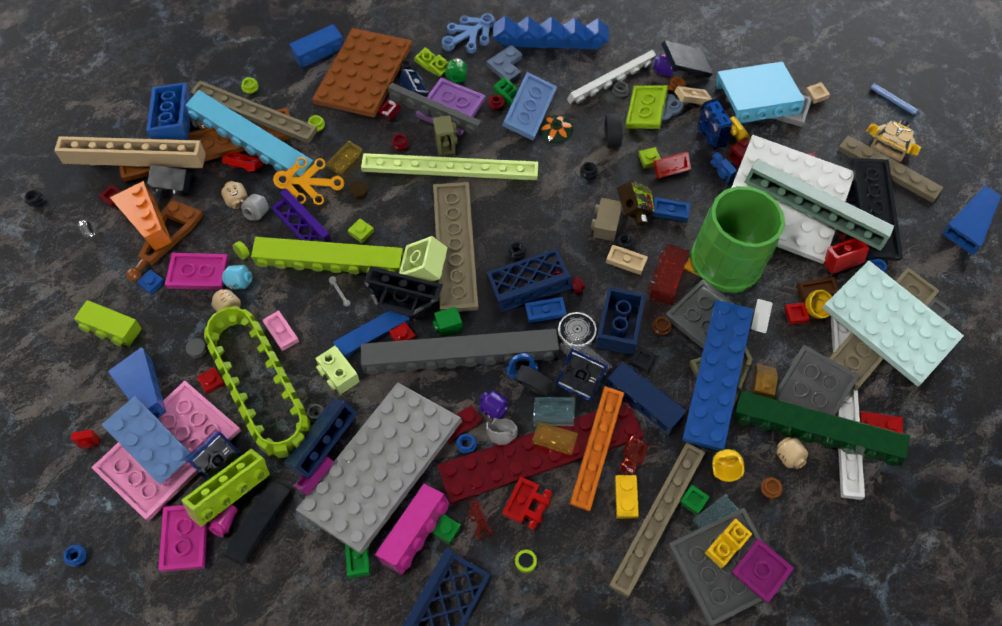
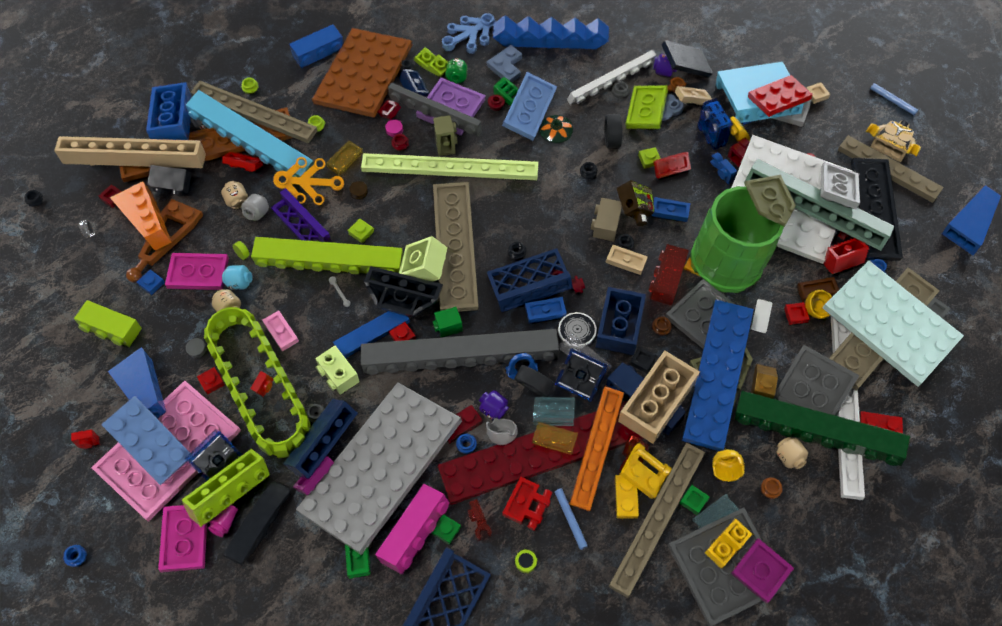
none -> red plate [250,371,274,397]
none -> dark pink tile [385,120,403,137]
none -> medium blue bar [555,488,588,550]
none -> tan brick [618,351,700,444]
none -> yellow plate [620,443,672,499]
none -> olive tile [744,174,796,227]
none -> plate [748,75,813,117]
none -> light grey plate [820,162,860,209]

